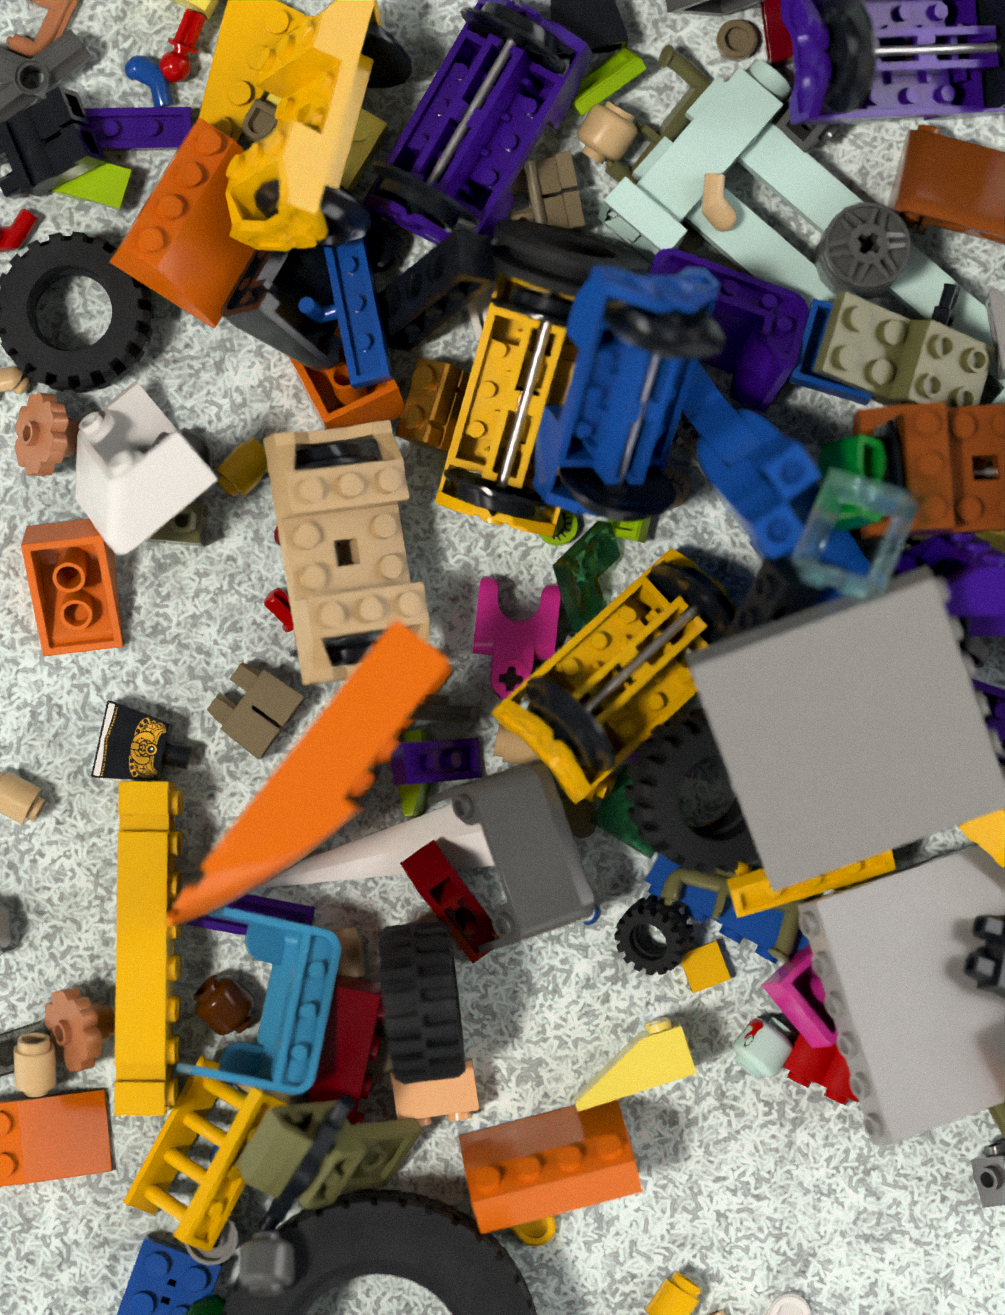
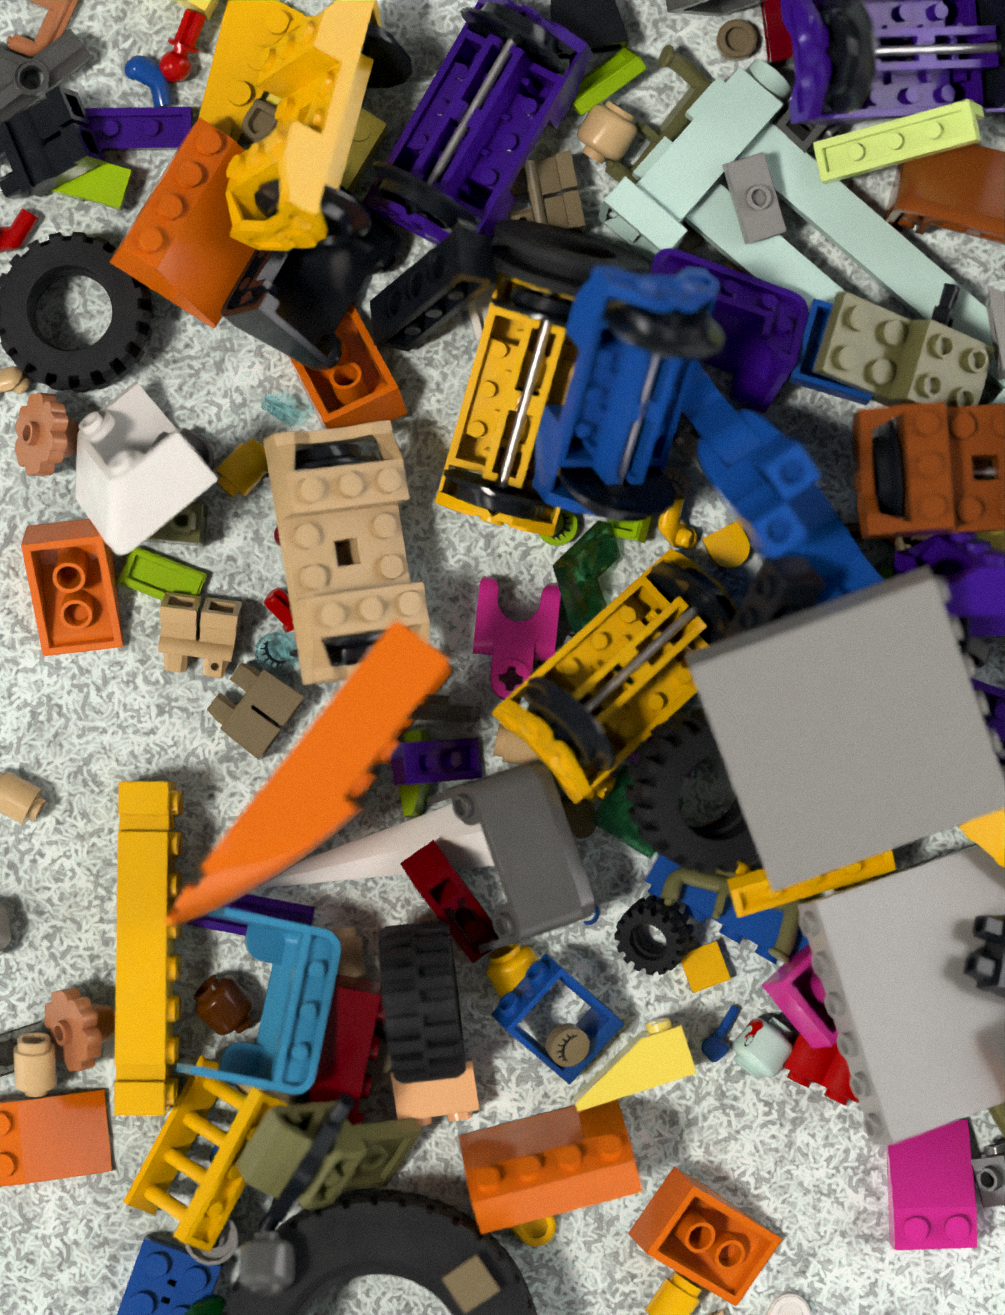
torso [91,700,192,780] -> none
blue plate [299,234,394,390] -> none
pearl gold brick [395,358,470,453] -> none
tan arm [702,173,736,232] -> none
clear light blue window [792,468,918,601] -> none
dark grey wheel [815,202,911,300] -> none
green brick [817,434,885,531] -> none
none -> lime tile [116,547,208,600]
none -> tan hips [158,592,243,678]
none -> clear light blue tile [255,632,296,673]
none -> clear light blue tile [260,392,302,427]
none -> dark tan tile [441,1254,500,1314]
none -> yellow head [486,943,539,999]
none -> blue window [491,953,625,1085]
none -> dark tan tile [546,1023,589,1067]
none -> orange slope [628,1166,783,1306]
none -> yellow arm [658,493,697,550]
none -> yellow tile [701,522,750,569]
none -> blue hand [701,1005,740,1062]
none -> light grey plate [722,152,787,244]
none -> yellowish green fence [813,99,984,184]
none -> dark pink slope [886,1119,978,1250]

